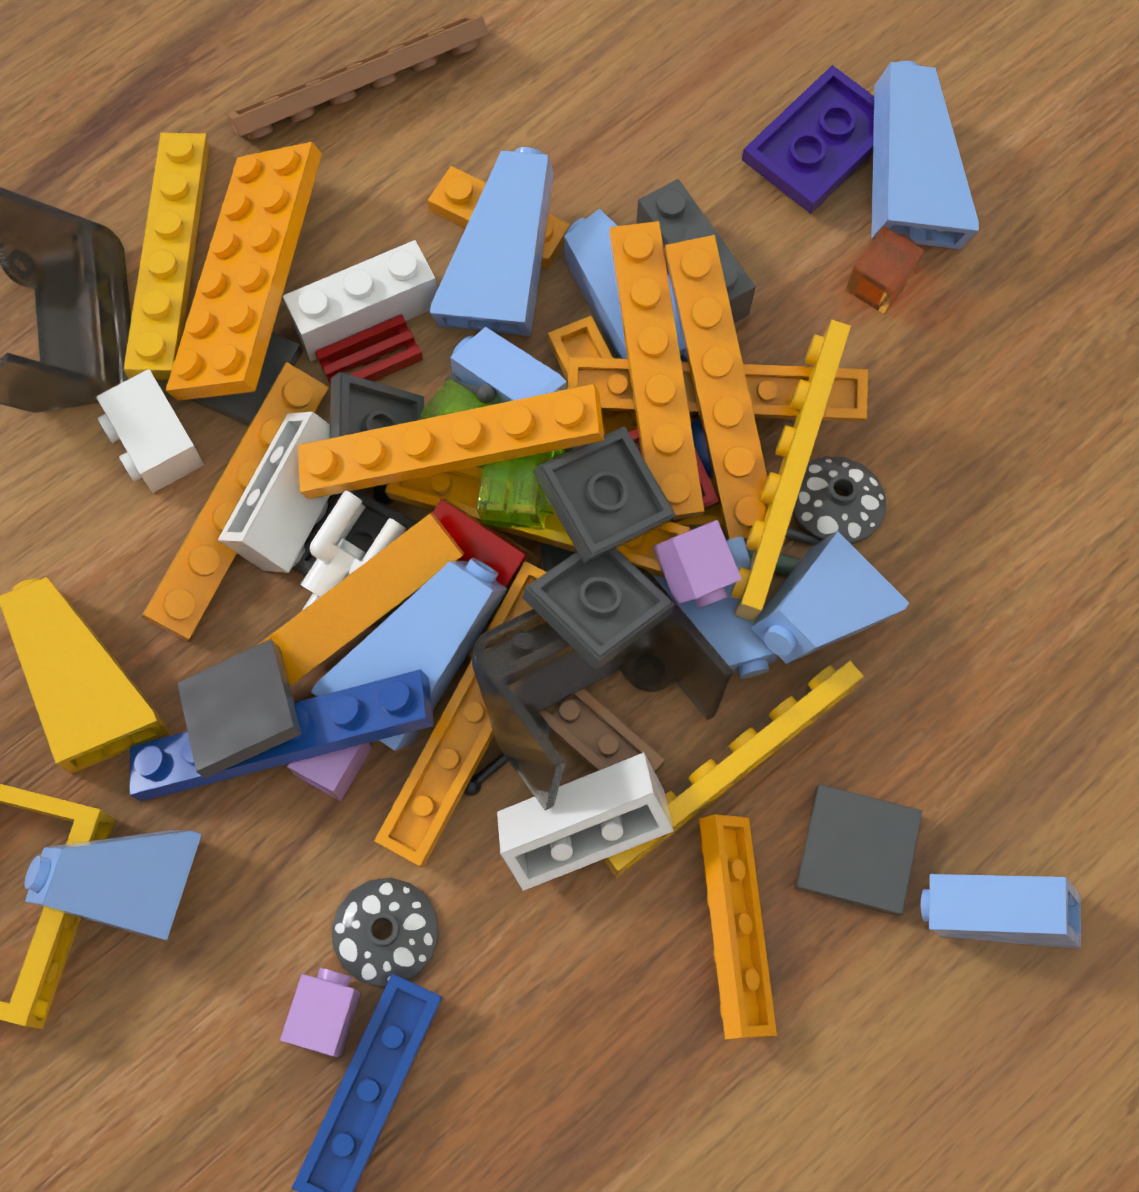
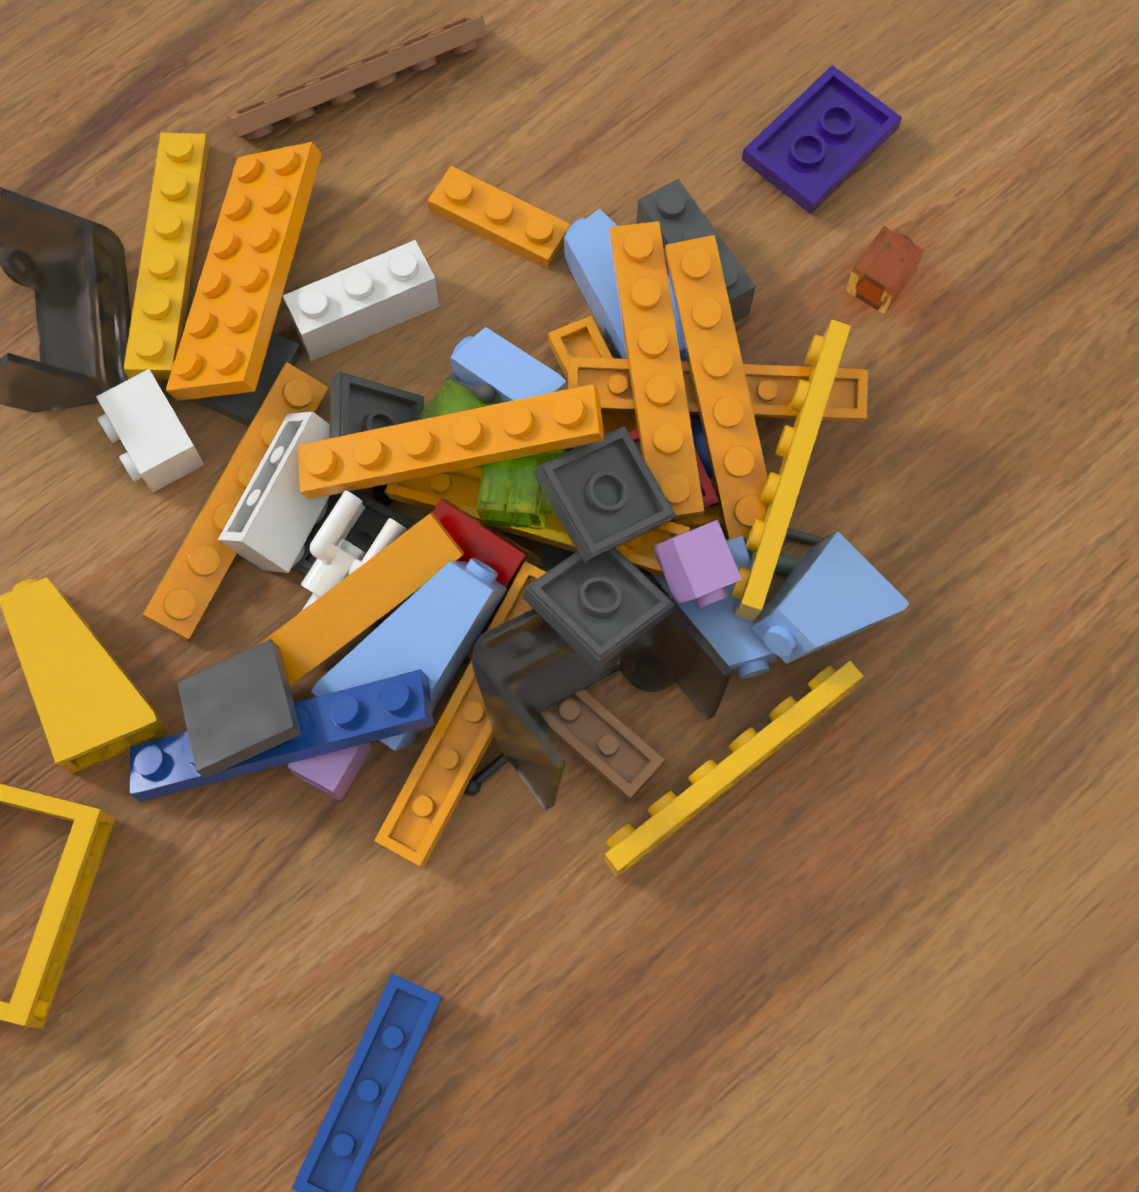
light blue slope [24,830,202,940] -> none
lavender brick [280,968,362,1058] -> none
red tile [315,314,423,386] -> none
dark grey dish [332,878,439,987] -> none
light blue slope [430,147,554,336] -> none
white brick [497,752,674,891] -> none
light orange plate [699,814,777,1040] -> none
dark grey dish [792,456,886,544] -> none
dark grey tile [794,784,922,916] -> none
light blue slope [871,61,979,249] -> none
light blue slope [921,874,1081,949] -> none

